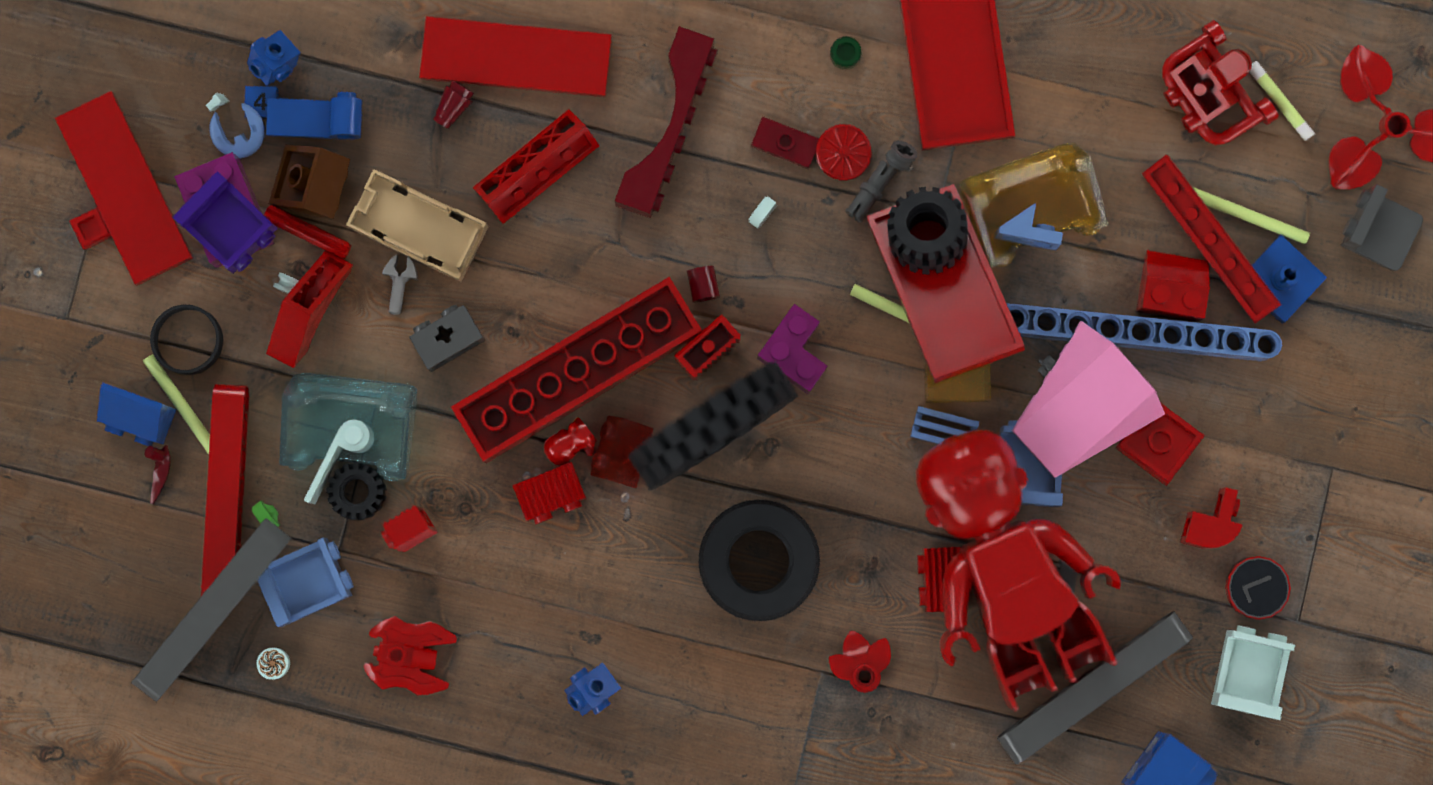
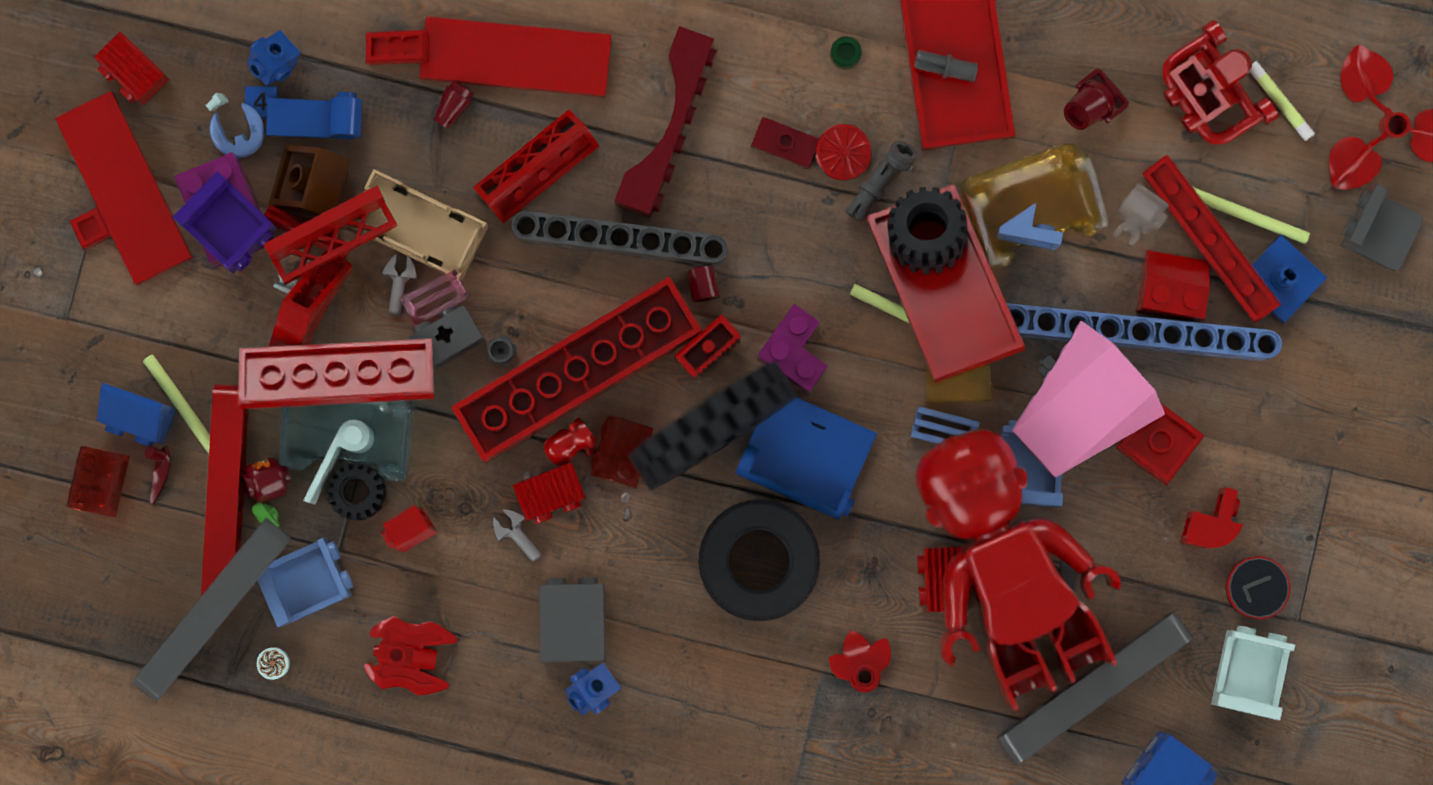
black tyre [150,304,223,375] -> none
light aqua tile [749,196,777,229] -> none
none -> clear red bracket [67,446,130,518]
none -> red brick [94,31,170,106]
none -> tile [238,338,434,409]
none -> dark red head [241,458,291,503]
none -> red fence [263,185,398,285]
none -> red plate [365,29,429,66]
none -> clear pink tile [400,269,470,326]
none -> dark grey plate [486,336,517,367]
none -> light grey bar [493,509,541,562]
none -> dark grey beam [512,211,728,266]
none -> dark grey brick [539,578,606,662]
none -> blue door [735,397,877,520]
none -> dark grey axle [914,50,978,83]
none -> dark red piece [1064,69,1129,130]
none -> clear brick [1114,183,1169,247]

